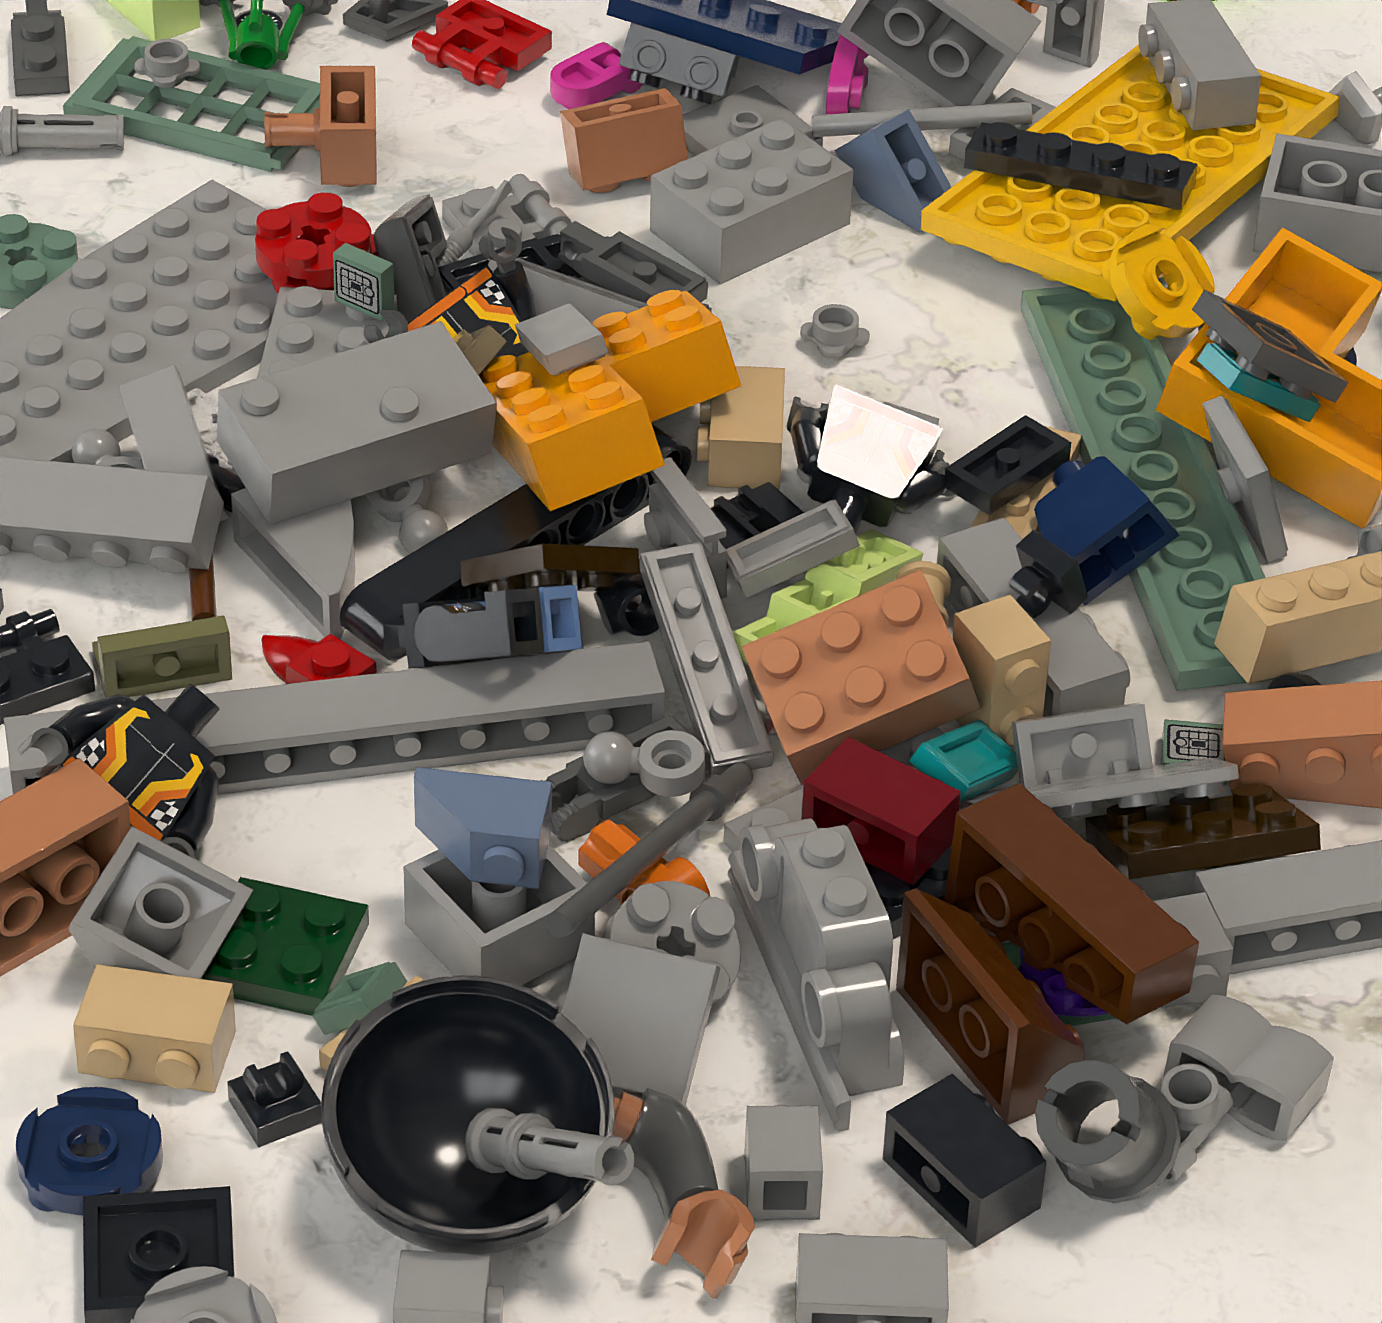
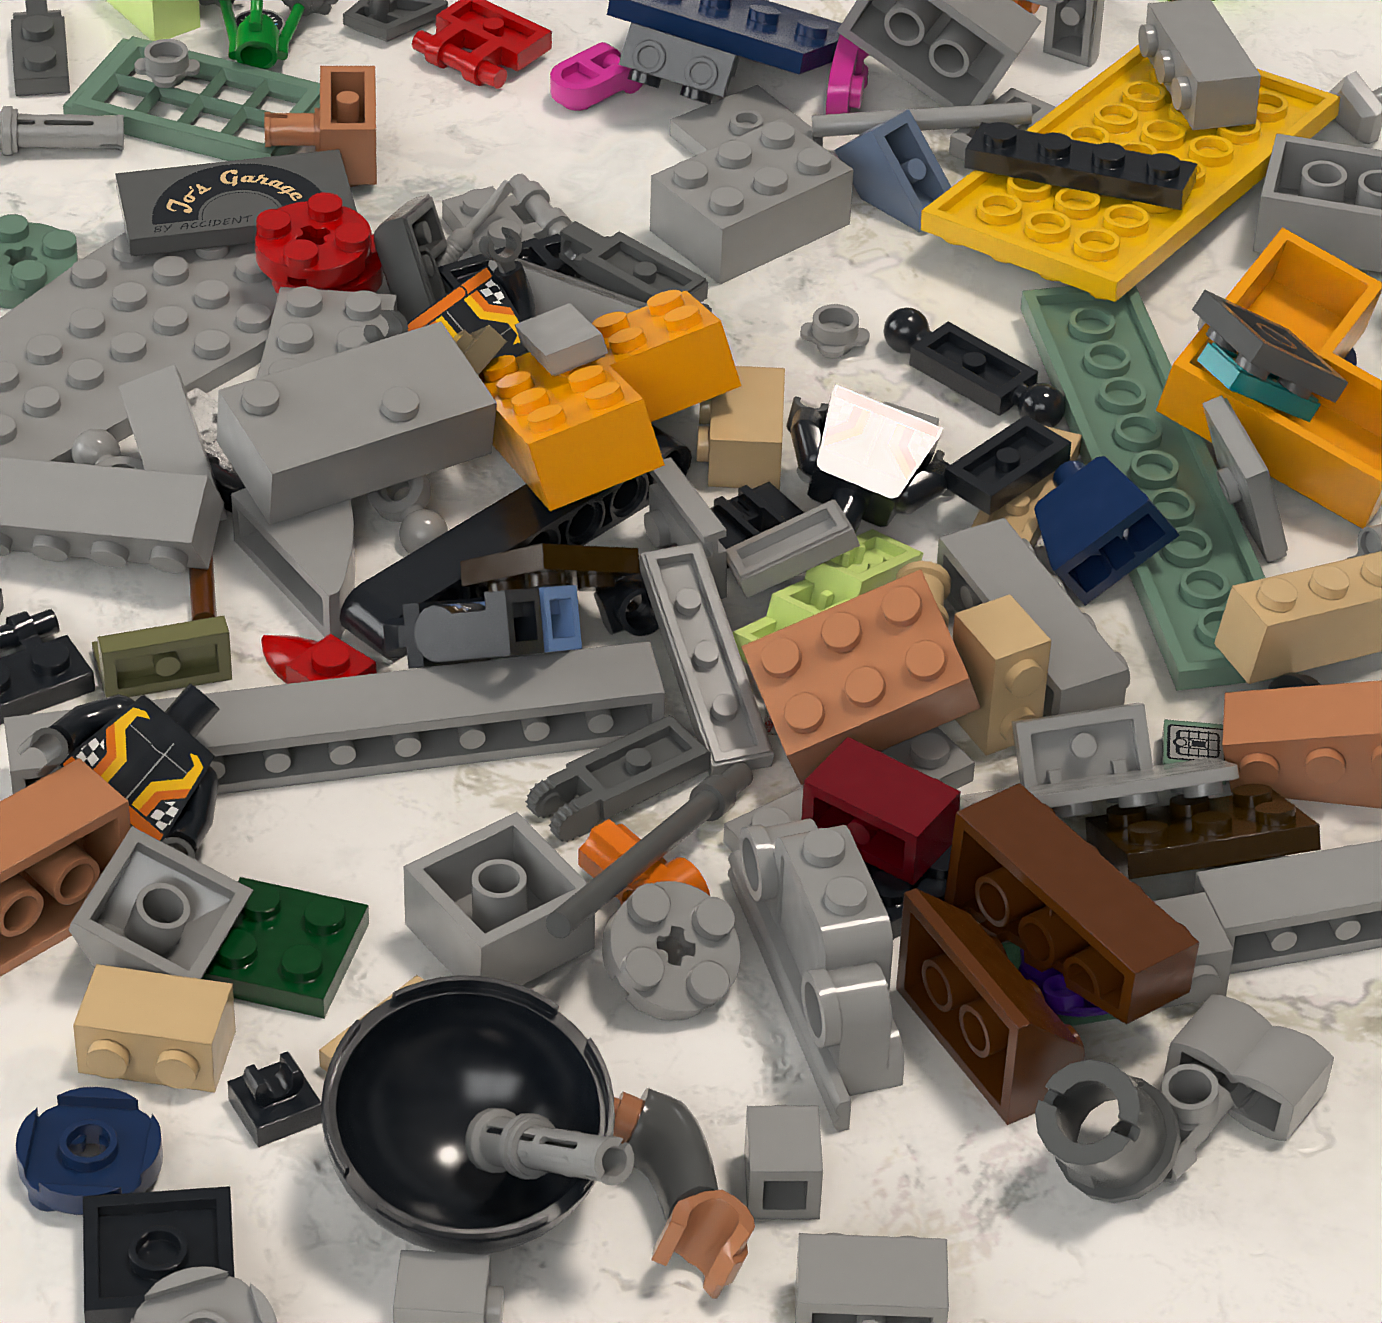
sand green tile [312,962,408,1035] -> none
tile [333,243,395,321] -> none
sand blue slope [414,767,552,889] -> none
nougat brick [560,88,688,193] -> none
light grey tile [562,933,721,1105] -> none
light grey plate [583,730,705,797] -> none
black brick [882,1074,1047,1248] -> none
teal tile [909,720,1018,803] -> none
black tile [1009,530,1088,619] -> none
yellow plate [1102,224,1215,340] -> none
none -> dark grey tile [115,149,357,256]
none -> black plate [883,307,1065,428]

